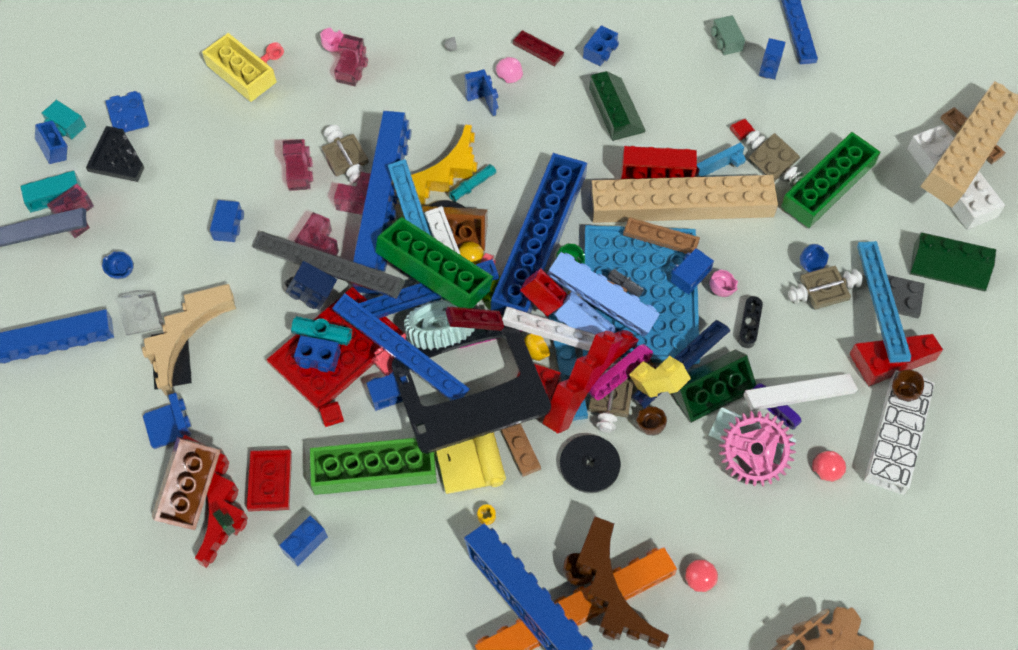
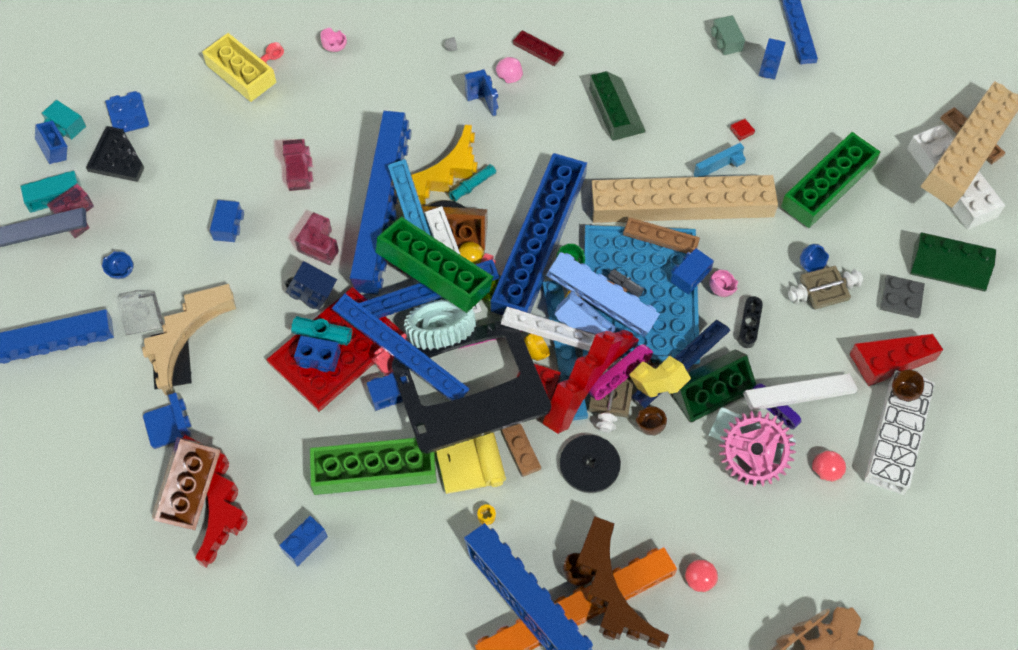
clear green plate [213,509,236,537] -> none
red plate [247,450,292,512] -> none
dark grey plate [253,231,405,299] -> none
red plate [319,401,344,427] -> none
dark tan plate [321,125,369,184] -> none
clear pink brick [334,34,368,86] -> none
clear pink brick [334,172,371,215] -> none
dark red tile [445,307,504,331] -> none
red brick [520,268,568,316] -> none
blue brick [583,25,619,66] -> none
red brick [621,146,697,179] -> none
dark tan plate [746,131,803,186] -> none
dark azure plate [857,241,911,363] -> none

